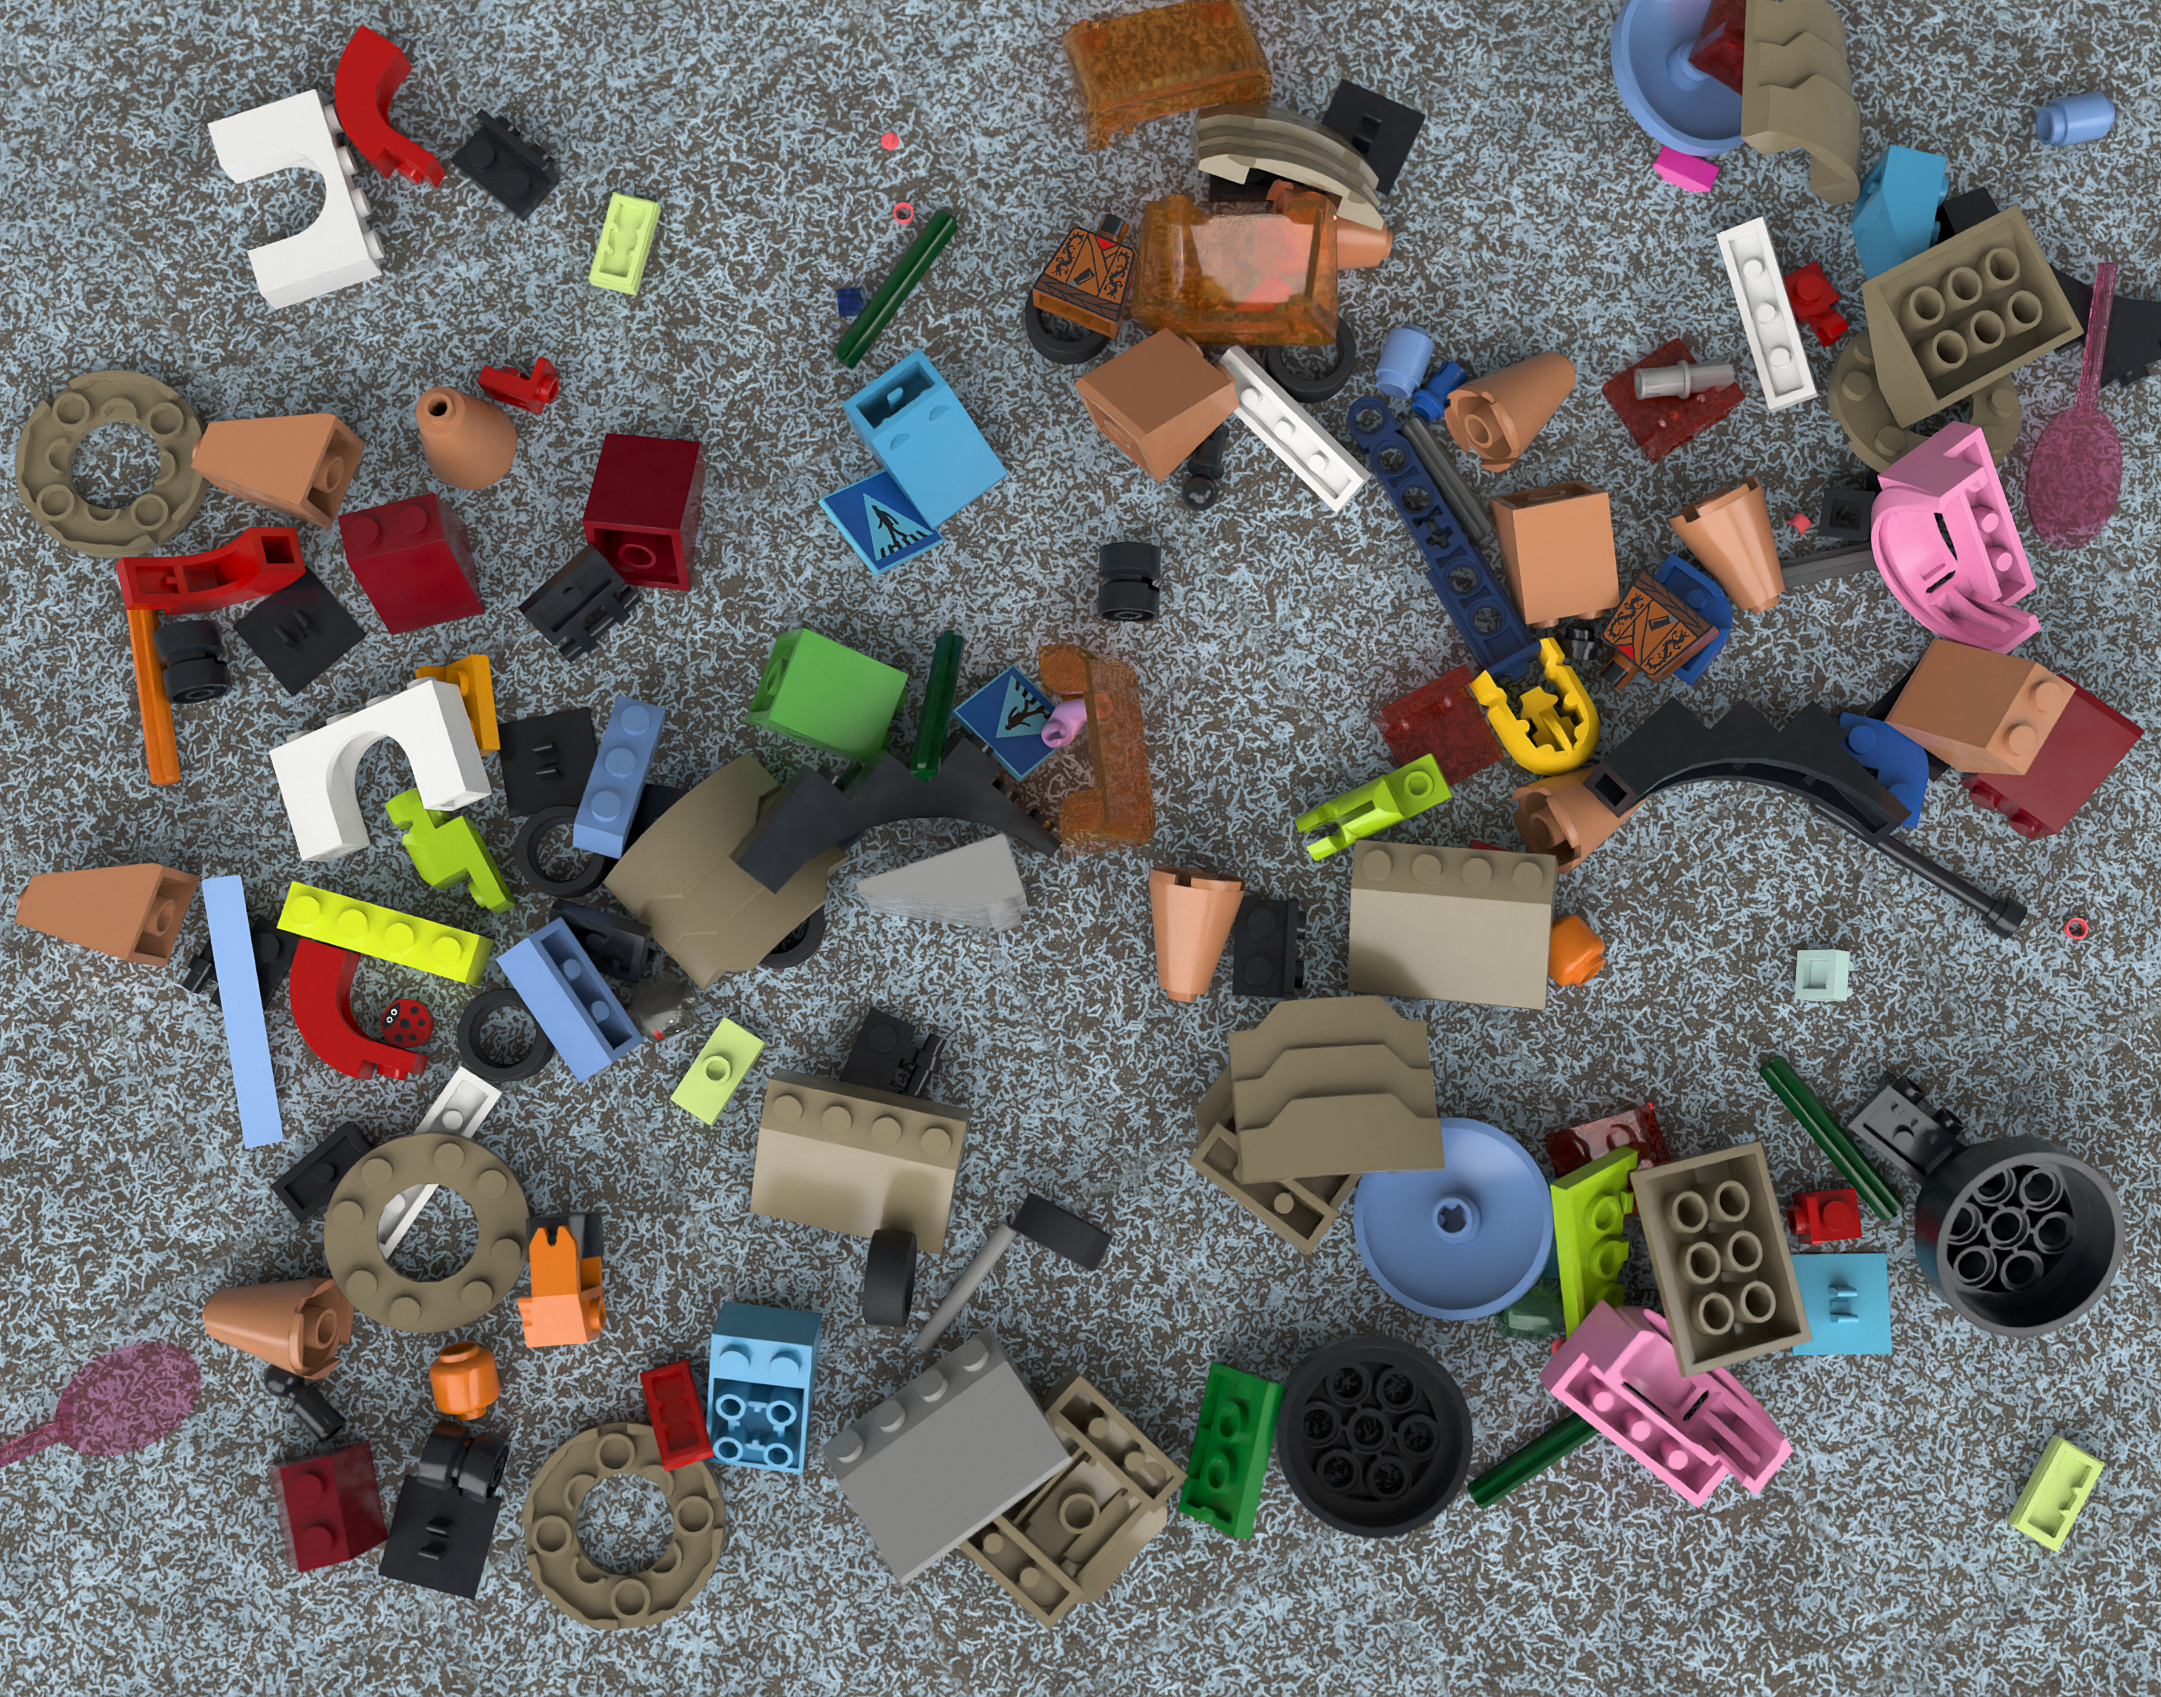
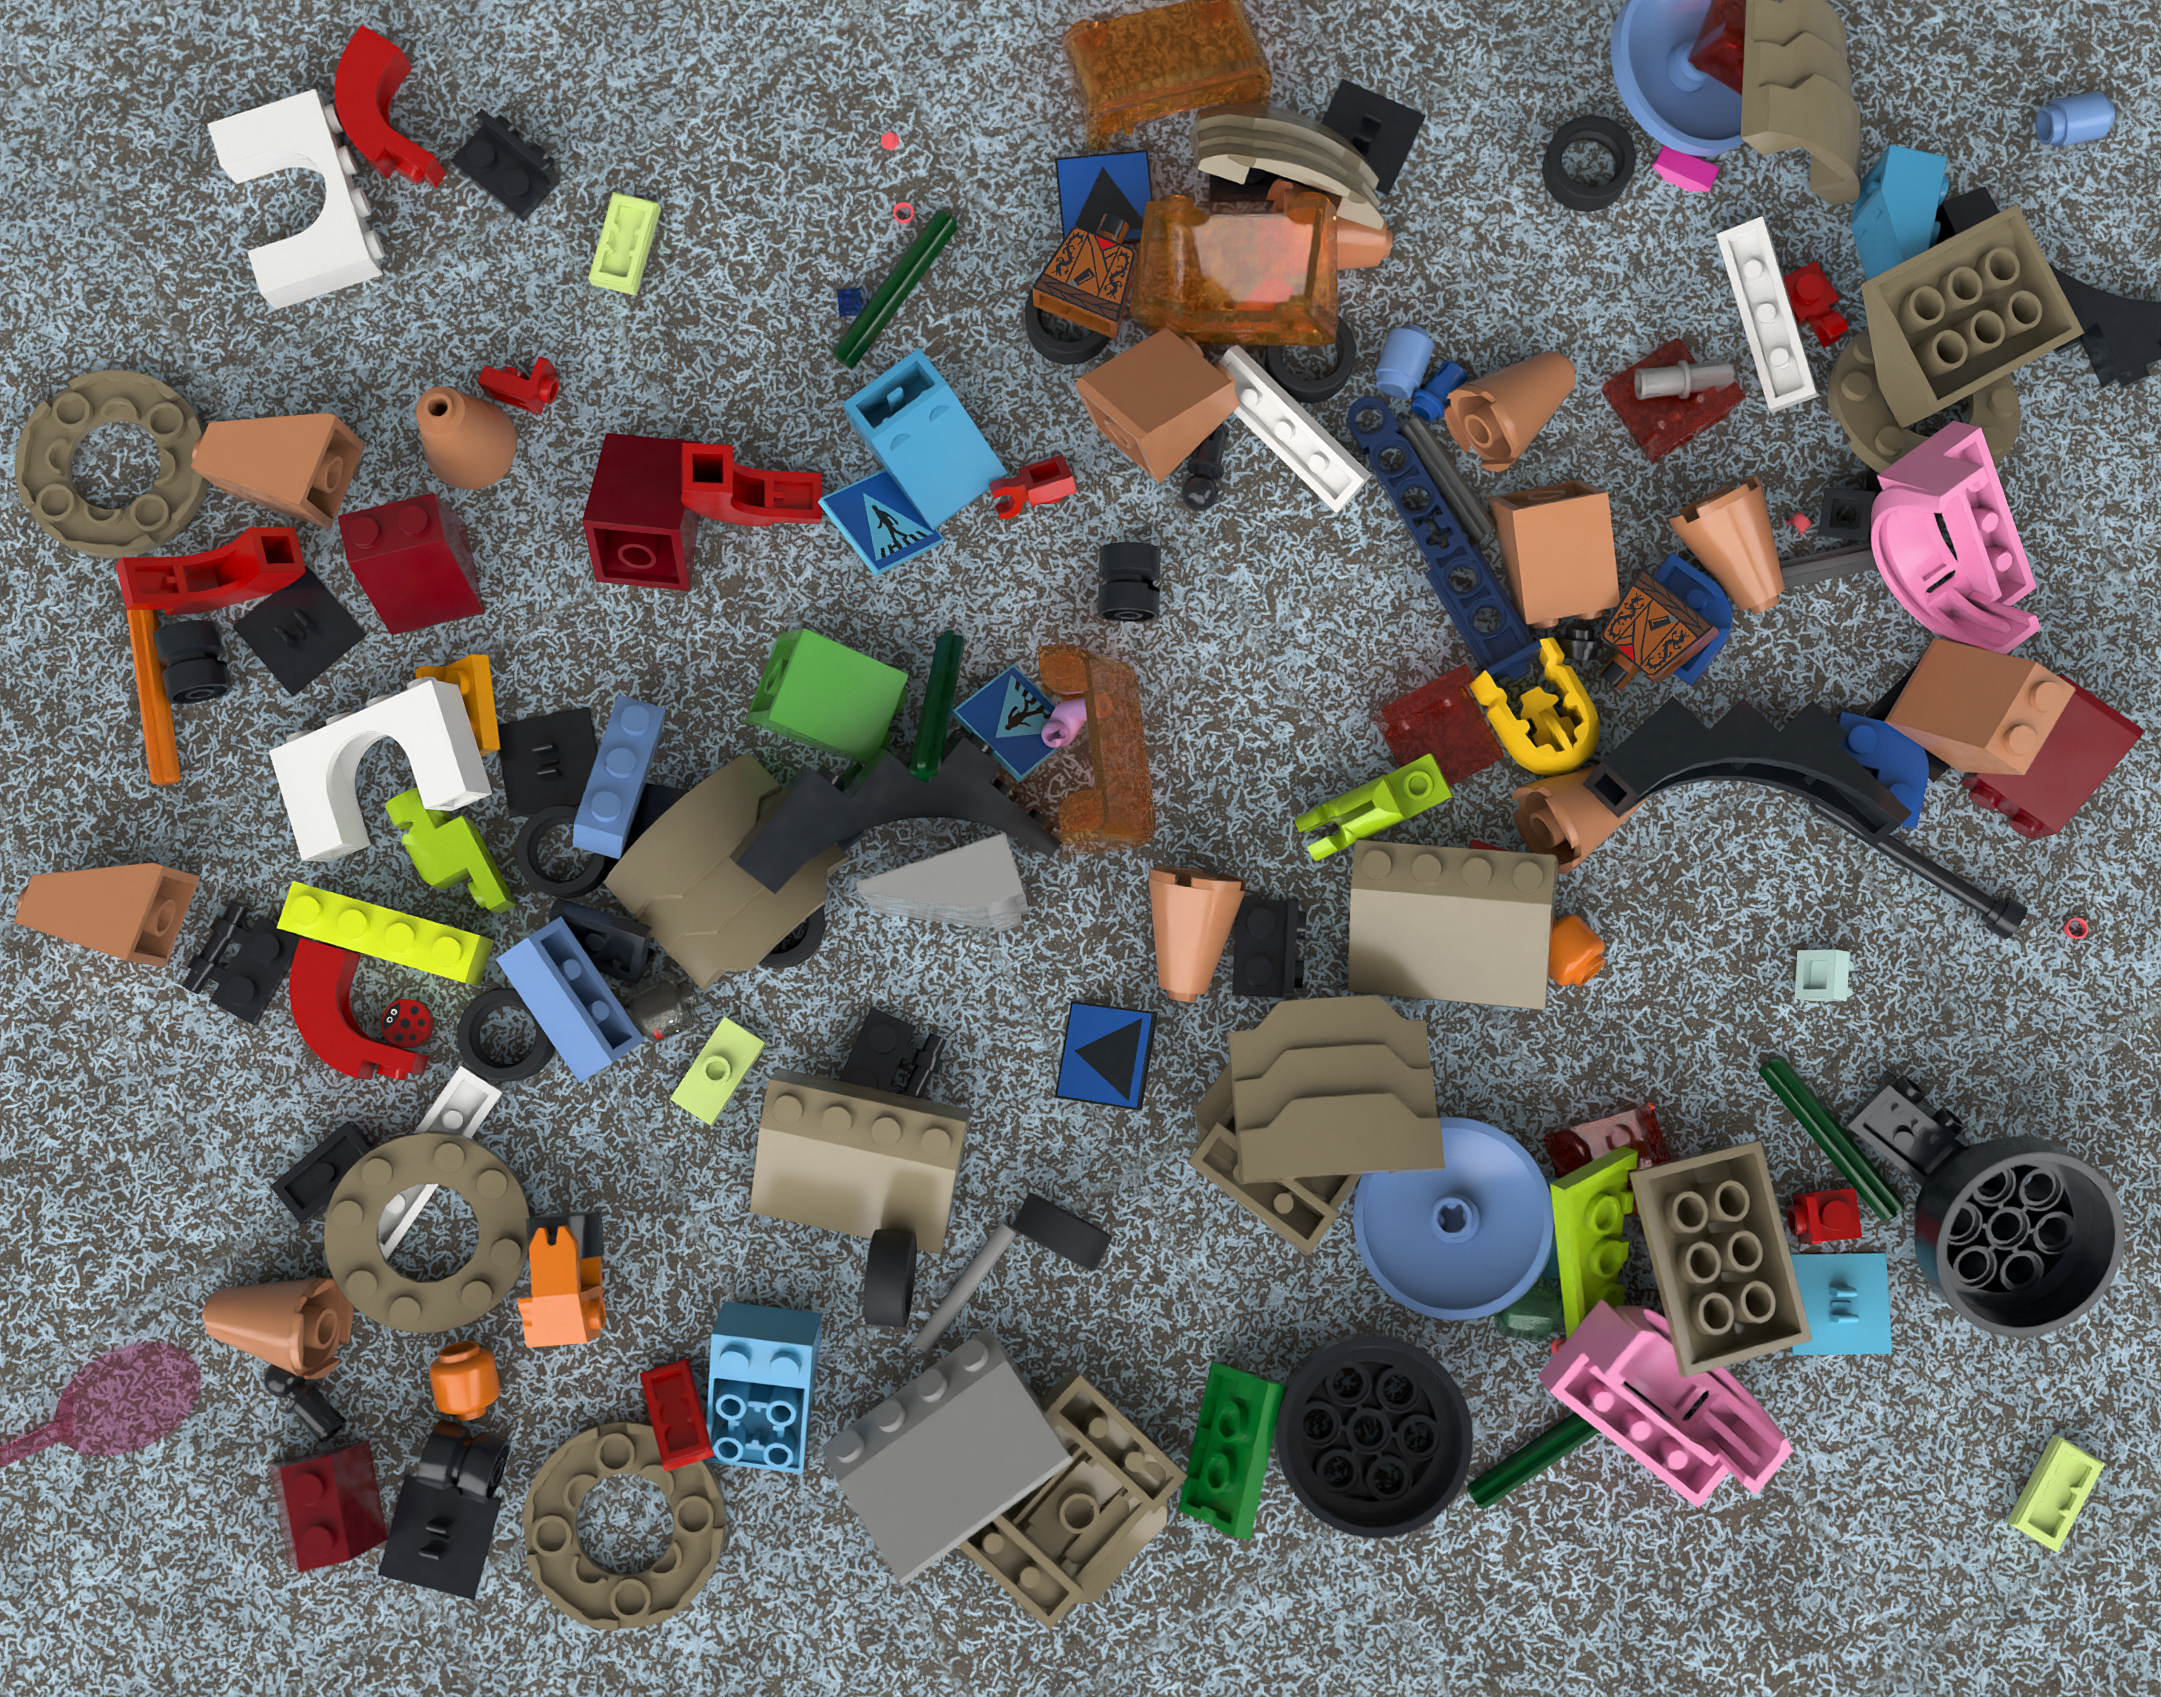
light blue sticker [202,875,284,1149] -> none
black plate [517,543,642,663] -> none
clear pink piece [2026,262,2122,550] -> none
none -> red arch [681,443,822,527]
none -> red plate [989,454,1077,519]
none -> blue piece [1055,150,1157,245]
none -> piece [1055,1001,1158,1111]
none -> black tyre [1542,115,1637,213]

